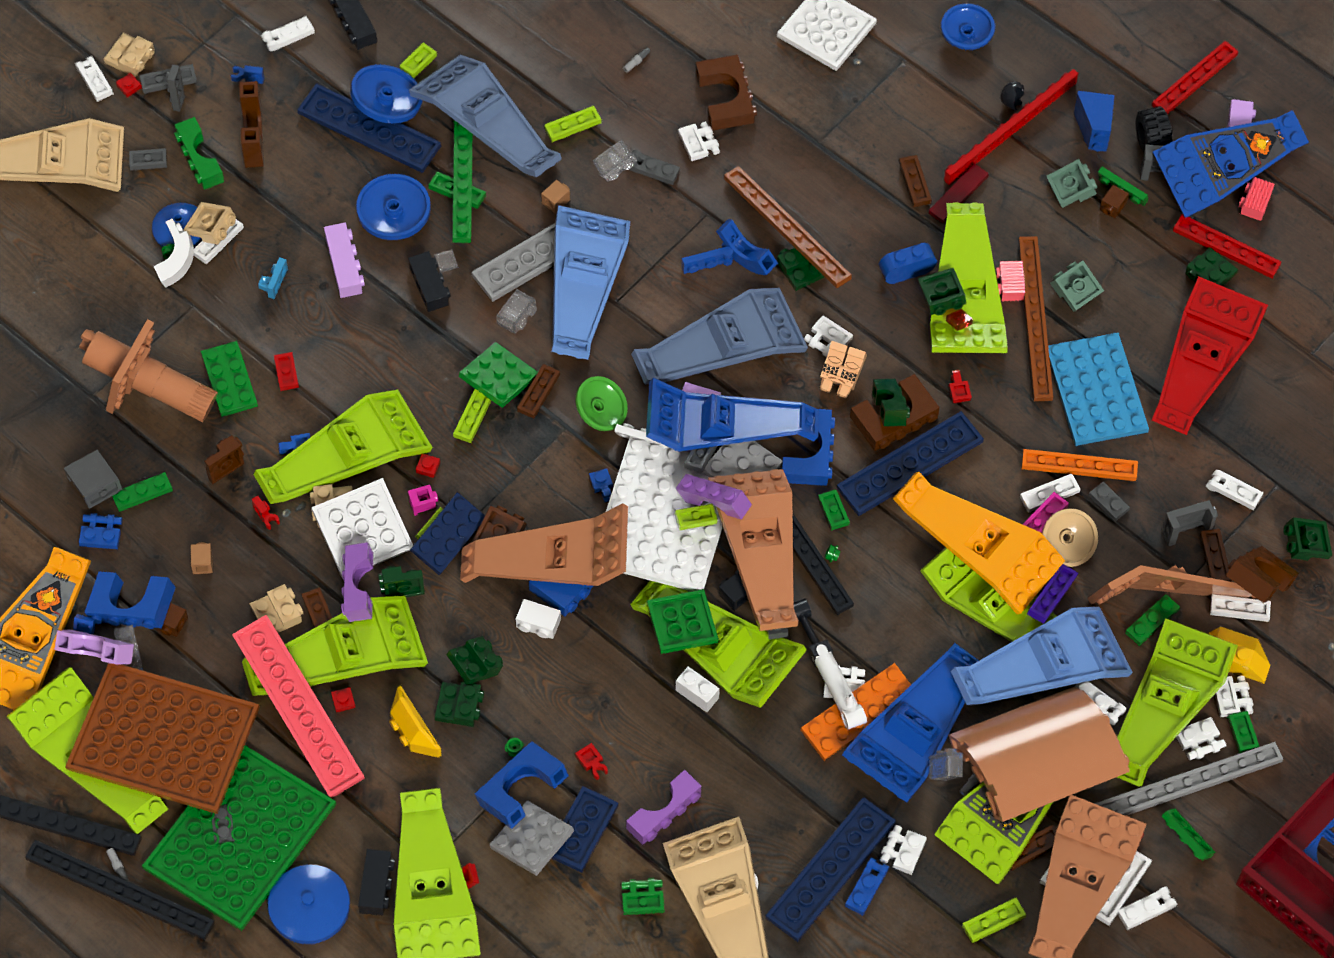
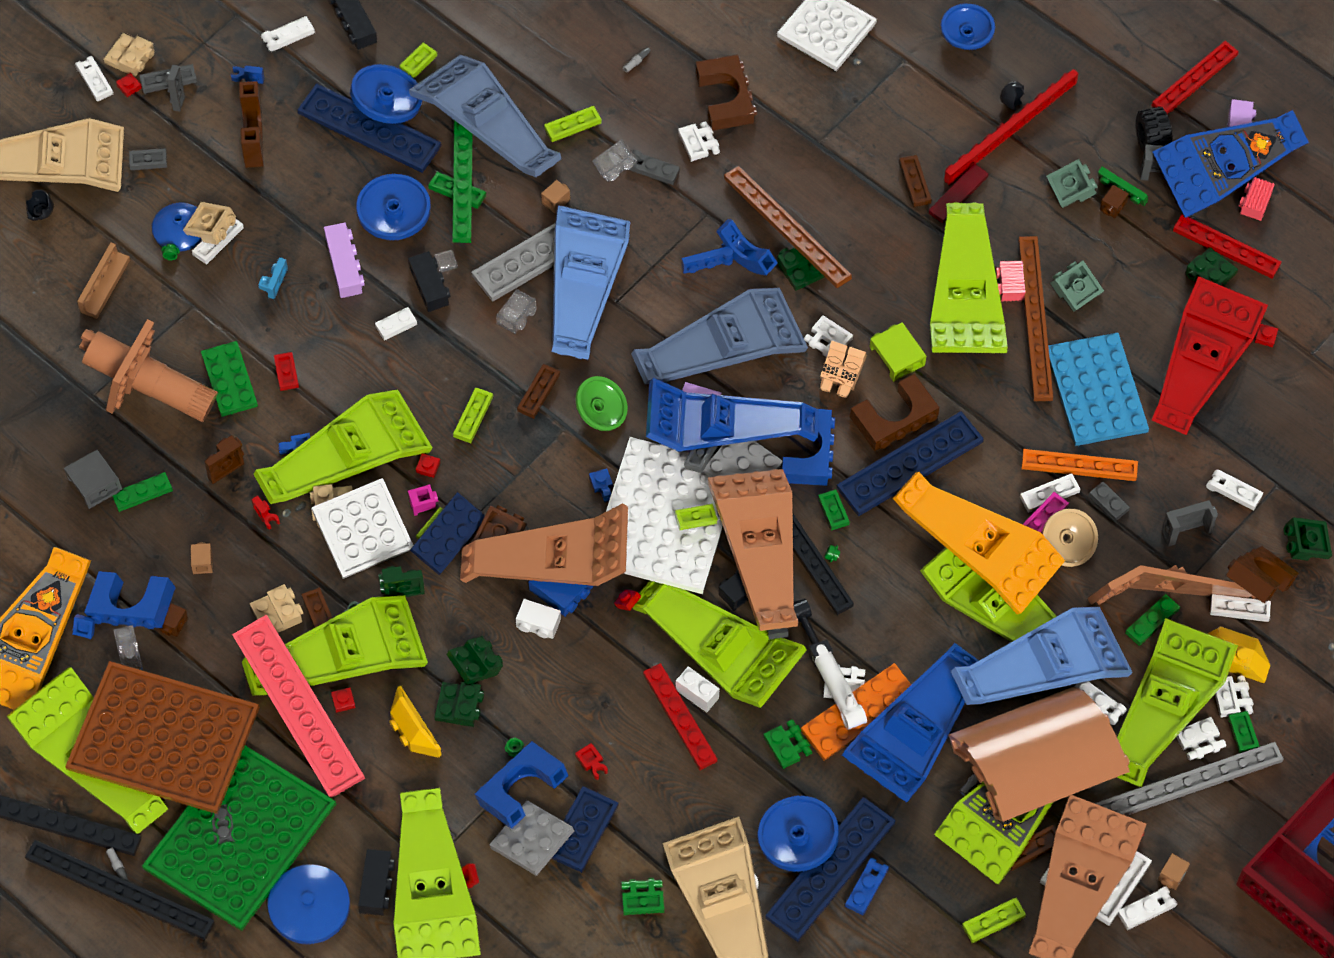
lavender arch [55,630,134,665] -> none
blue plate [79,513,122,549] -> none
white arch [154,219,194,288] -> none
green arch [173,117,224,190] -> none
medium lavender arch [341,542,373,622] -> none
green plate [459,342,538,408] -> none
white plate [614,423,667,447] -> none
medium lavender arch [626,770,701,845] -> none
green plate [647,589,718,654] -> none
medium lavender arch [676,474,752,520] -> none
dark green arch [872,379,910,427] -> none
blue brick [879,243,937,284] -> none
white plate [880,825,927,875] -> none
dark green plate [918,268,966,315] -> none
clear brick [928,748,963,781] -> none
clear red plate [946,309,973,331] -> none
red plate [949,370,972,403] -> none
dark purple plate [1027,564,1078,624] -> none
blue slope [1074,91,1114,152] -> none
green plate [1162,808,1216,861] -> none
reddish brown plate [1200,529,1232,582] -> none
none -> black hair [26,189,54,221]
none -> medium nougat fence [77,242,130,319]
none -> white plate [375,307,417,341]
none -> red plate [614,589,641,611]
none -> red plate [643,663,717,770]
none -> blue dish [758,796,839,872]
none -> green plate [764,720,813,769]
none -> lime panel [870,322,927,382]
none -> medium nougat brick [1158,854,1190,890]
none -> red plate [1255,324,1278,348]

